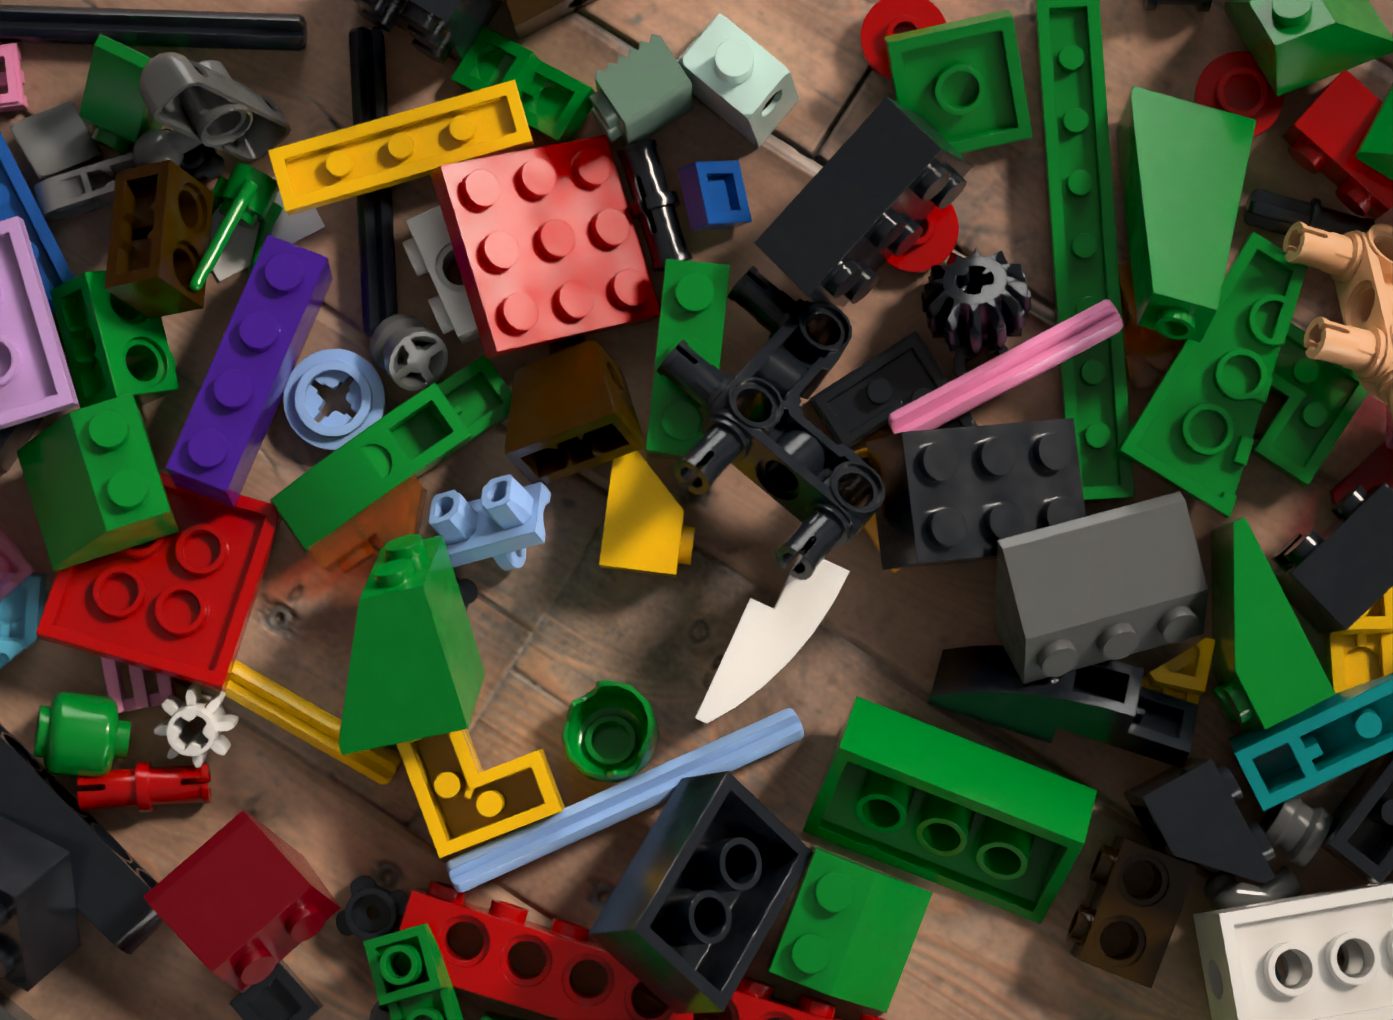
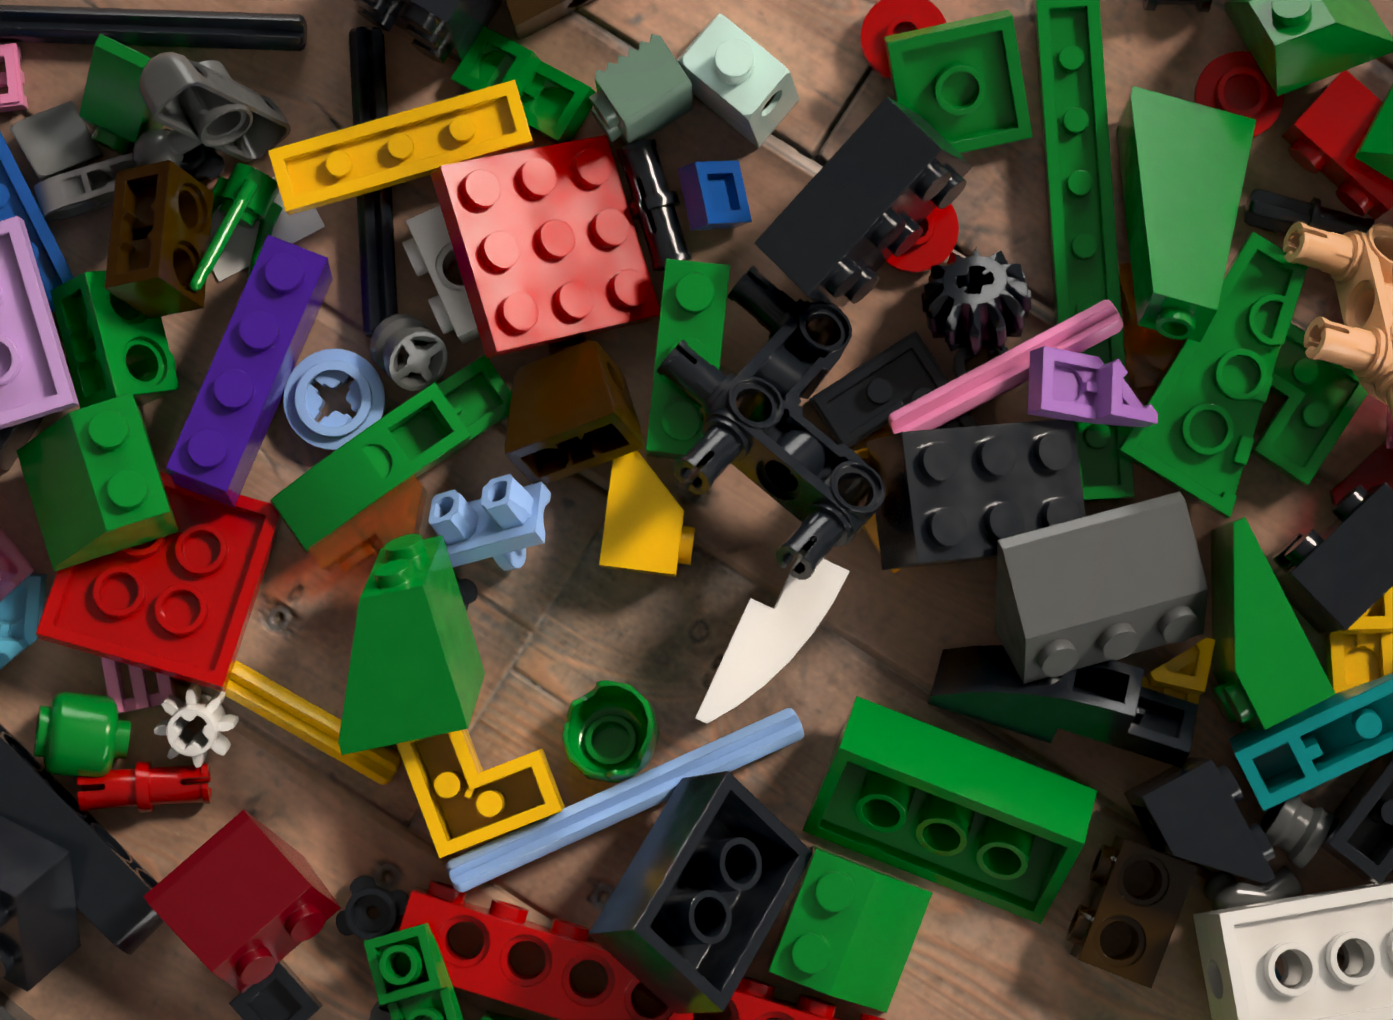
none -> medium lavender slope [1027,346,1158,427]

